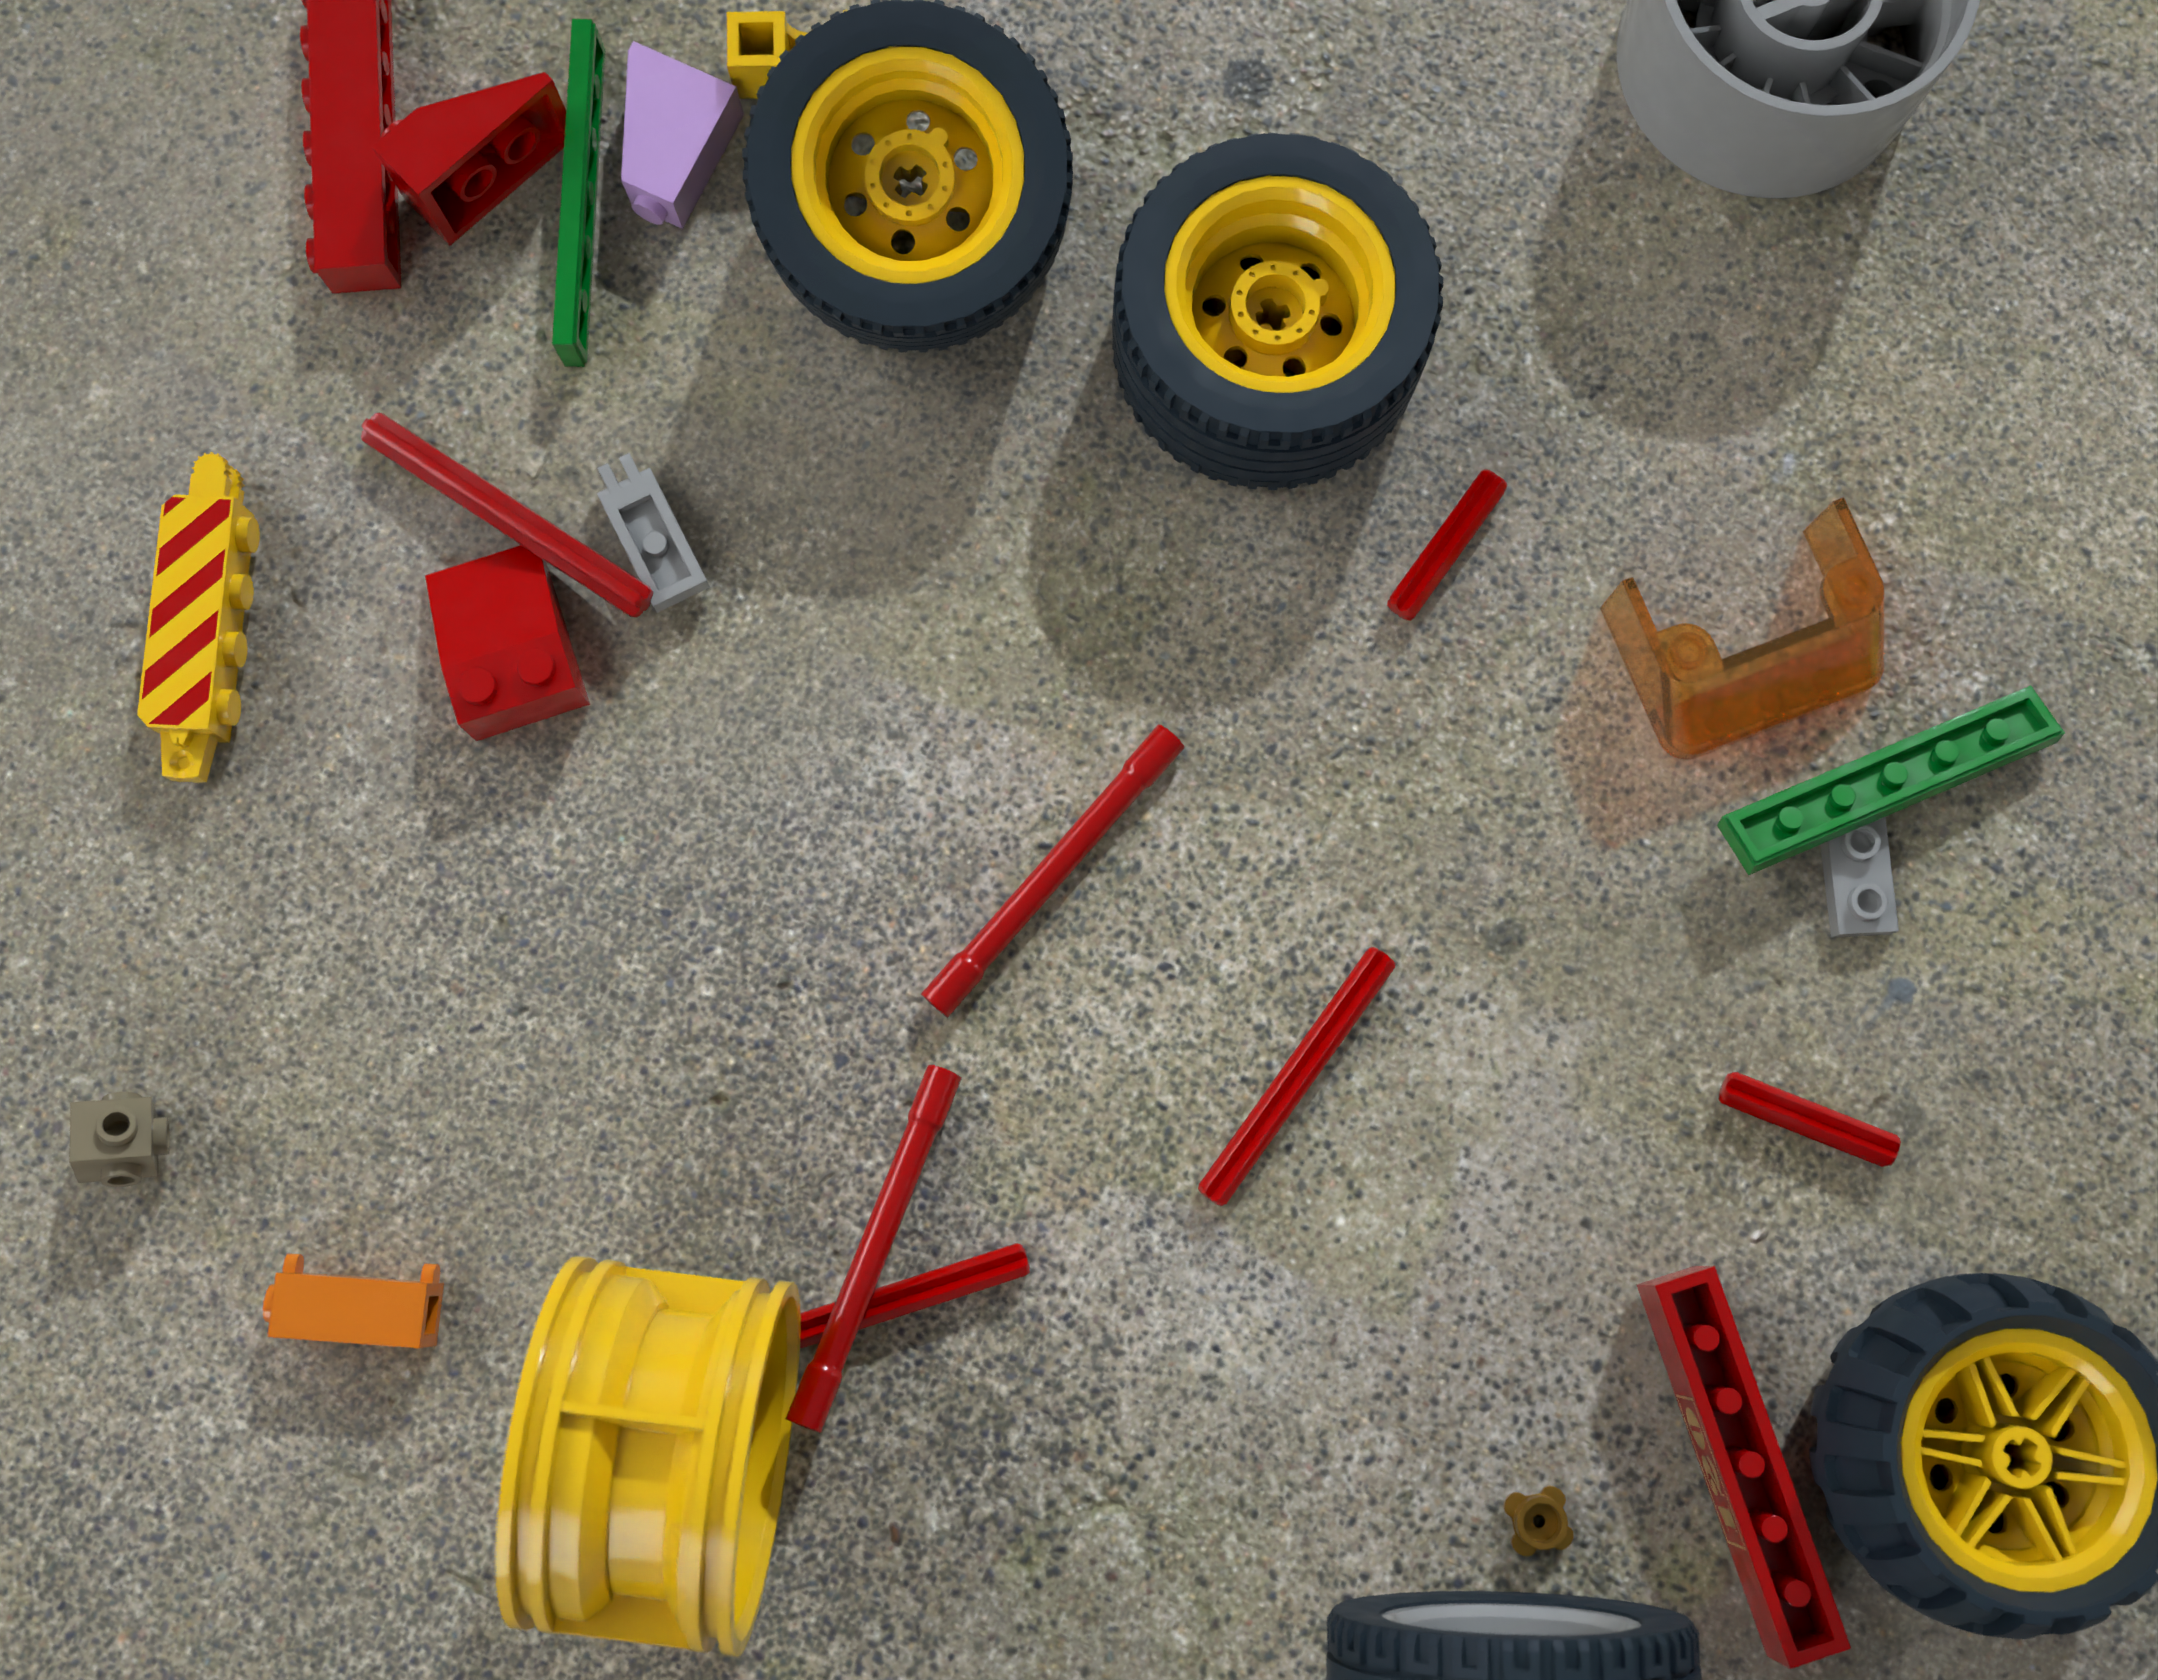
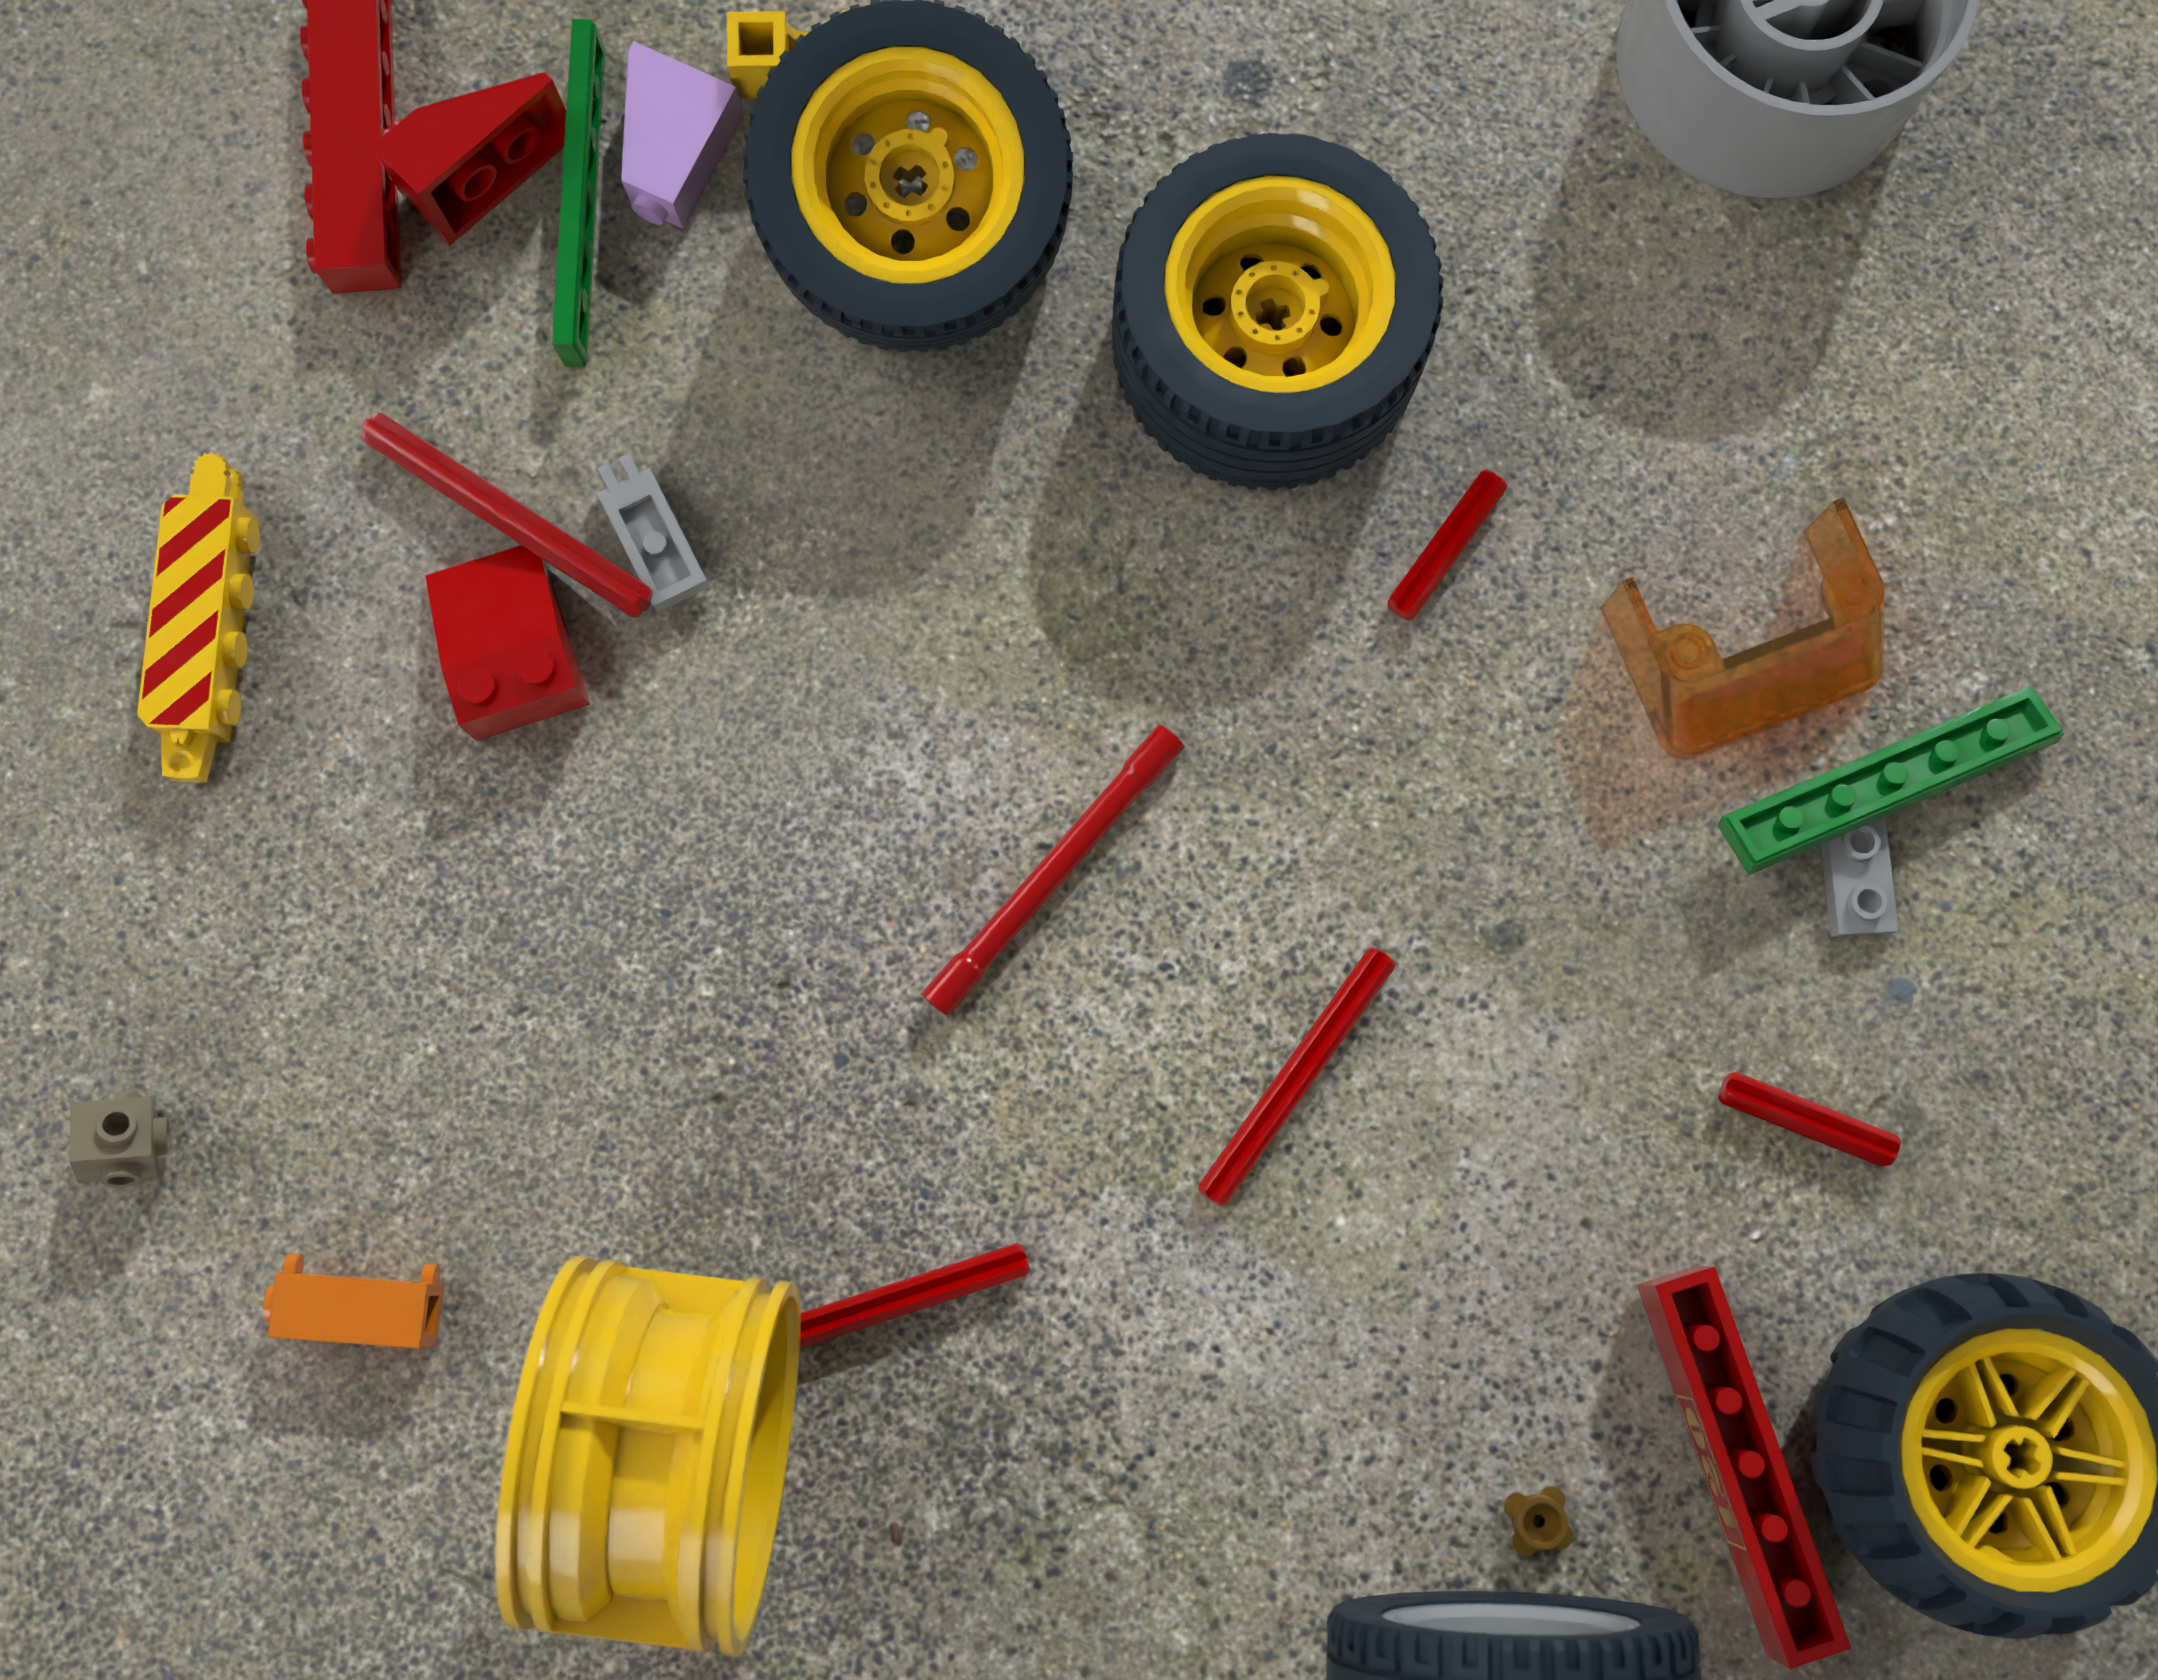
red piece [785,1065,962,1433] -> none

